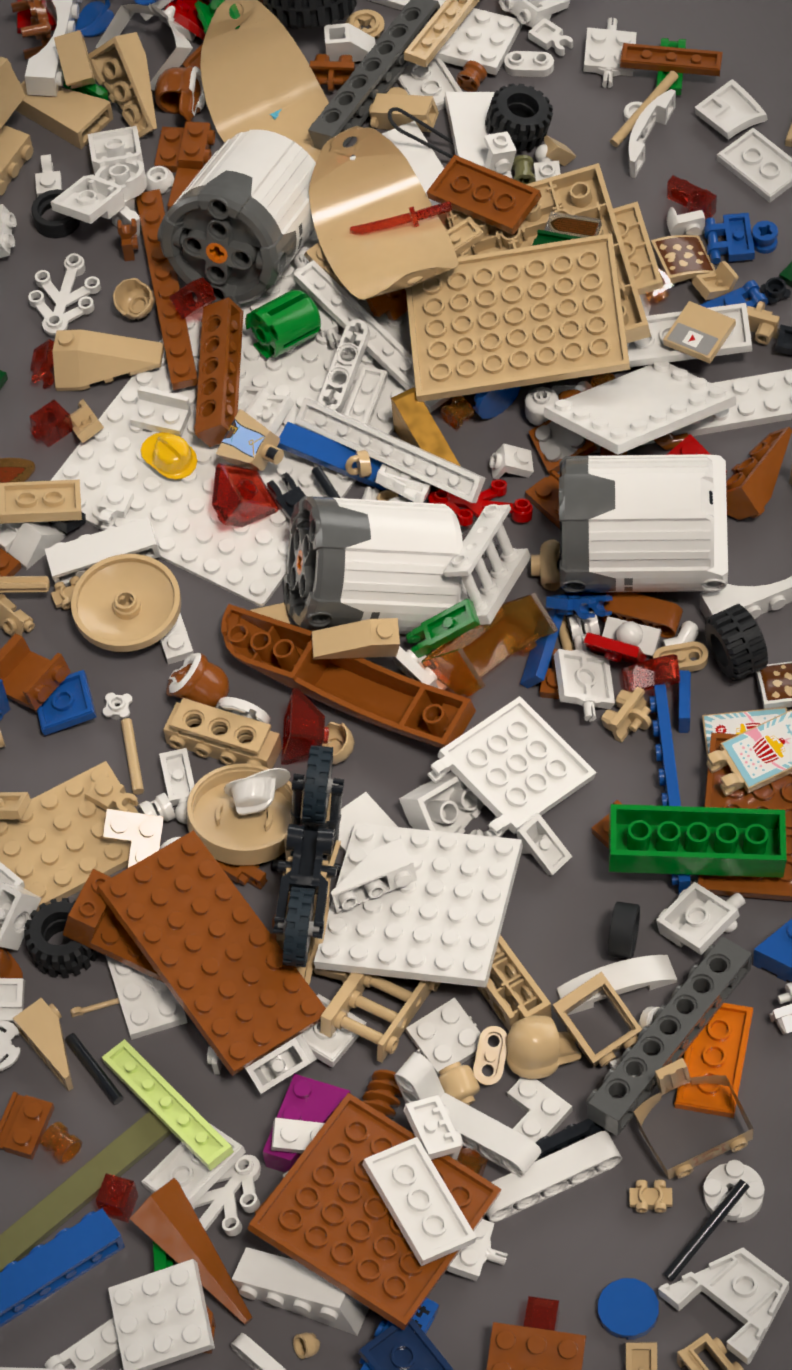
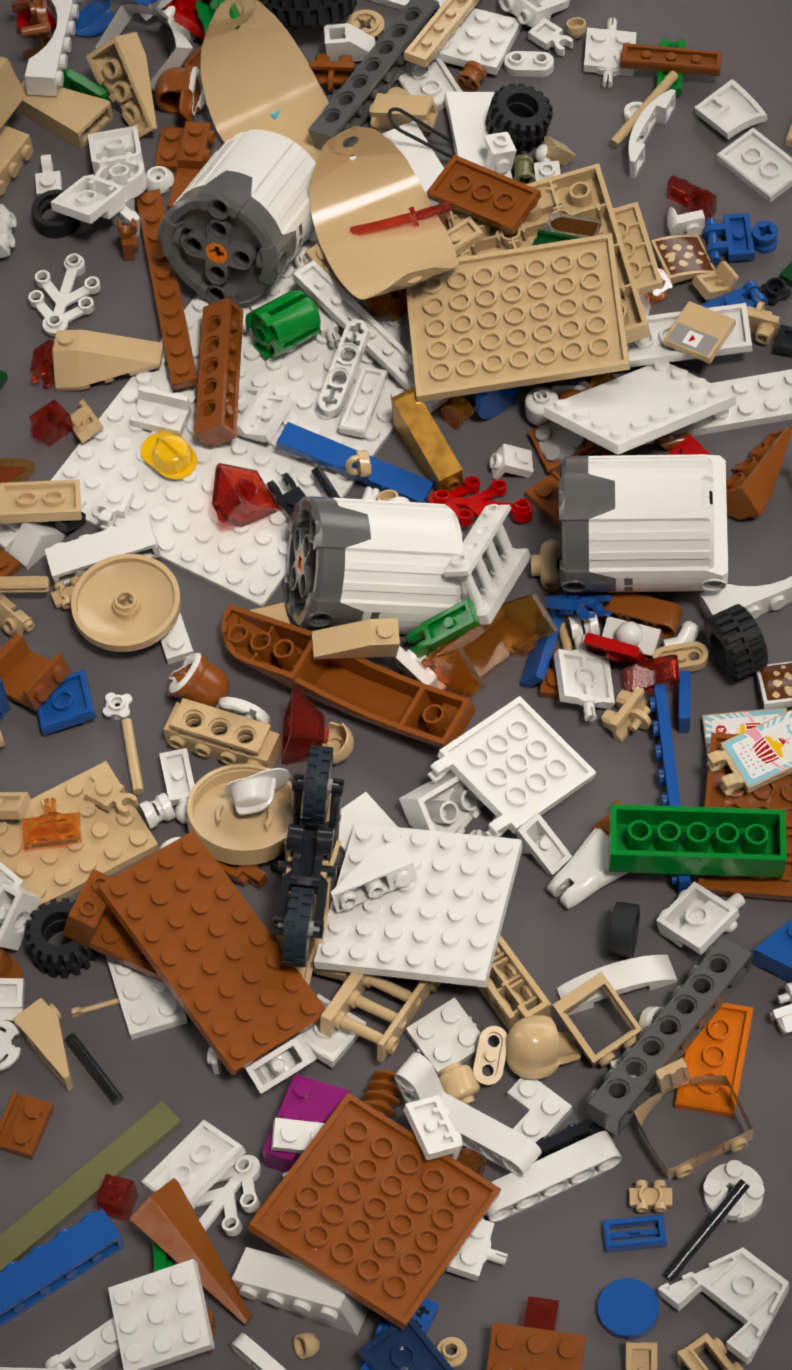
clear orange wheel [40,1121,82,1164] -> none
tan hinge [54,30,96,89] -> none
plate [102,809,163,868] -> none
yellowish green plate [102,1039,234,1171] -> none
tan hair [113,278,155,320] -> none
clear red brick [169,277,216,319] -> none
tan torso [216,409,284,471] -> none
white plate [295,398,486,503] -> none
white plate [362,1137,477,1266] -> none
white wing [375,464,432,503] -> none
none -> clear orange plate [22,797,82,849]
none -> tan plate [437,1337,467,1368]
none -> white piece [546,828,627,909]
none -> tan hinge [566,17,586,39]
none -> blue tile [603,1214,667,1253]

